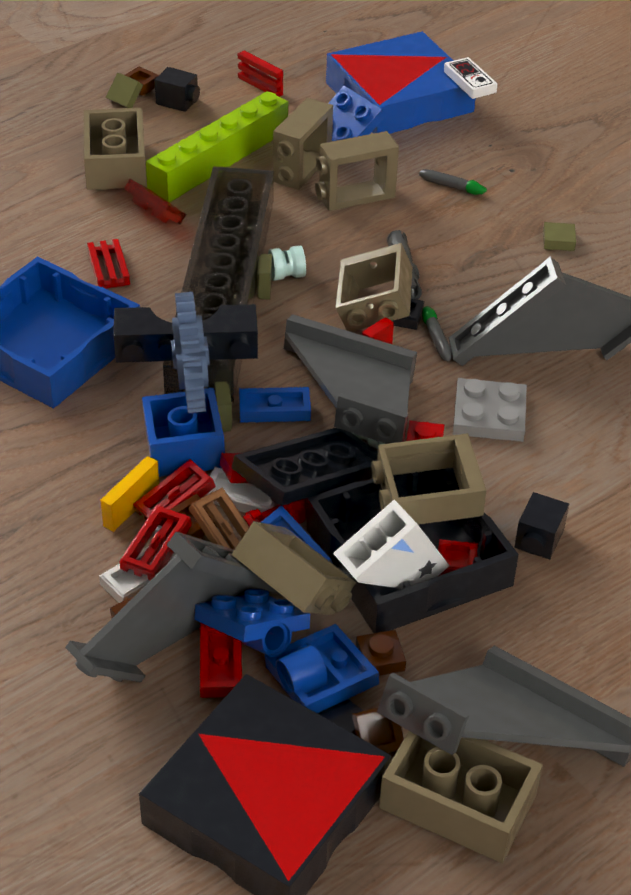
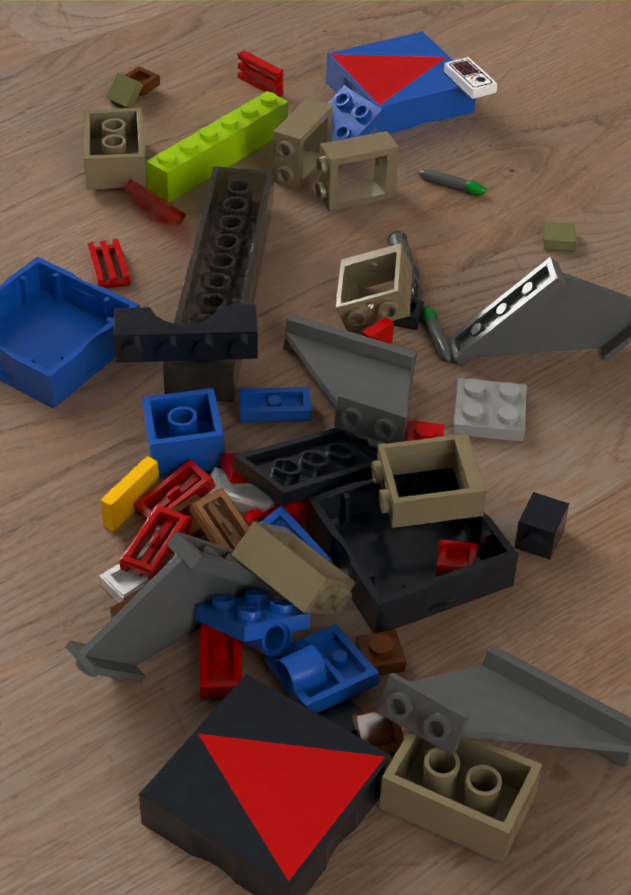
black brick [155,67,200,112] -> none
sand blue gear [171,291,210,413] -> none
olive tile [215,381,232,432] -> none
olive tile [257,254,272,300] -> none
light aqua wheel [268,245,306,281] -> none
white slope [333,500,450,589] -> none

